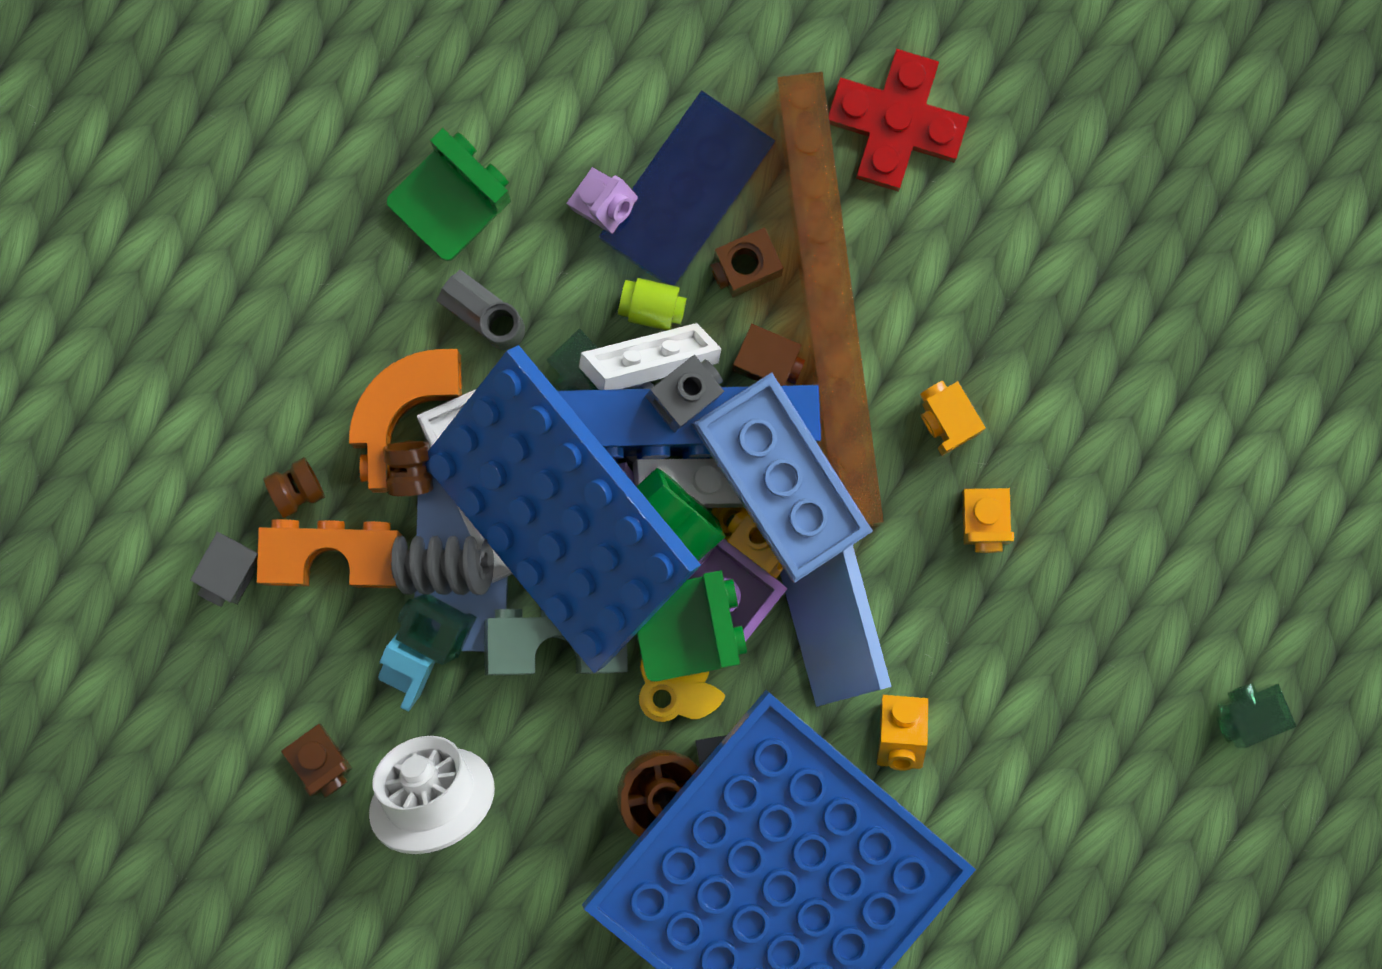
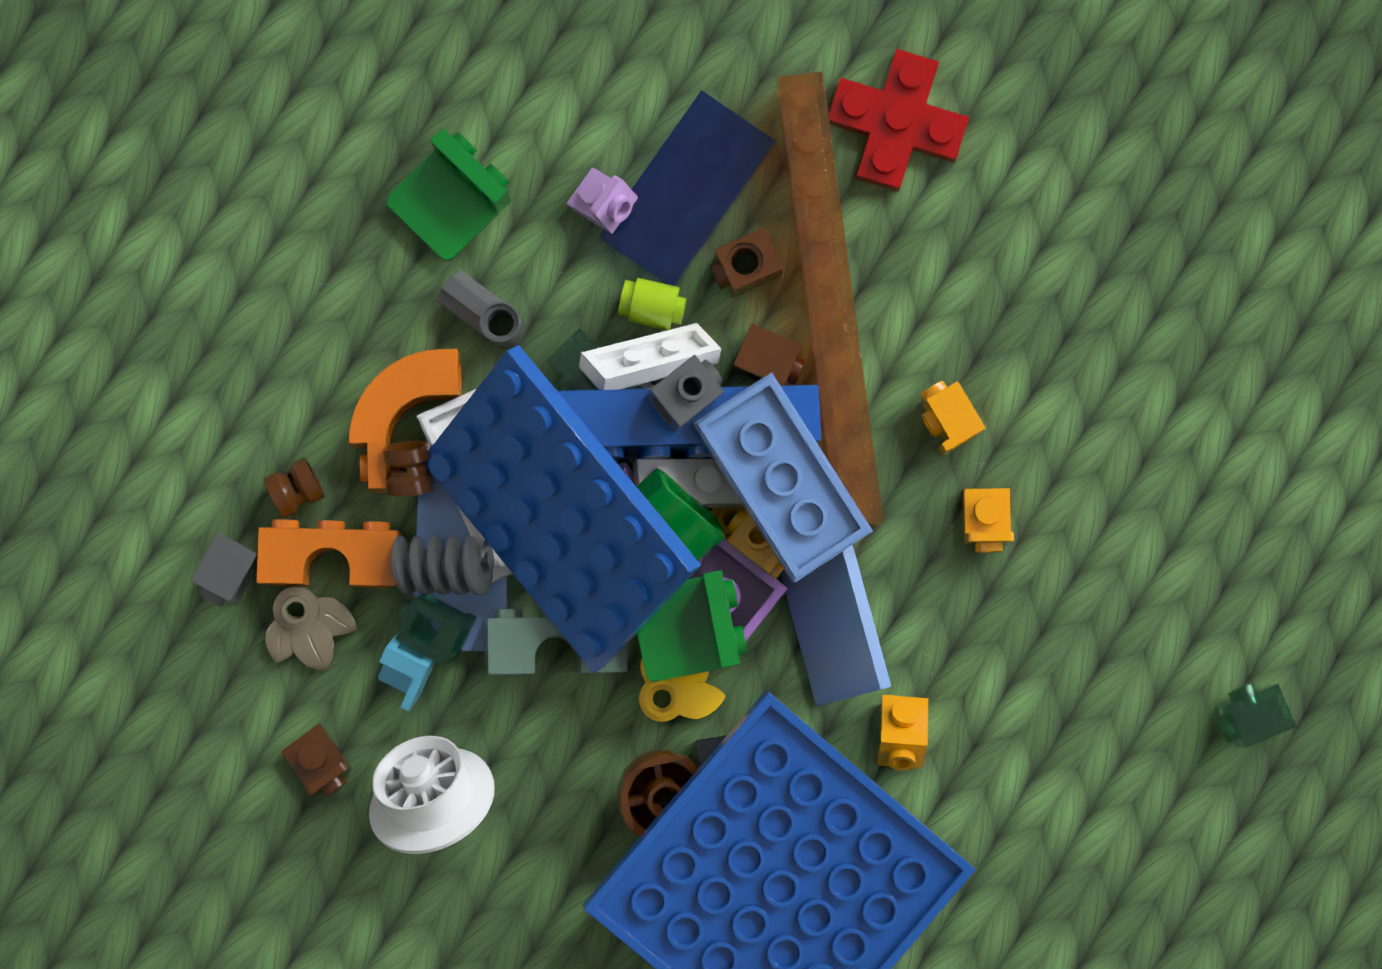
none -> dark tan plate [265,585,357,671]

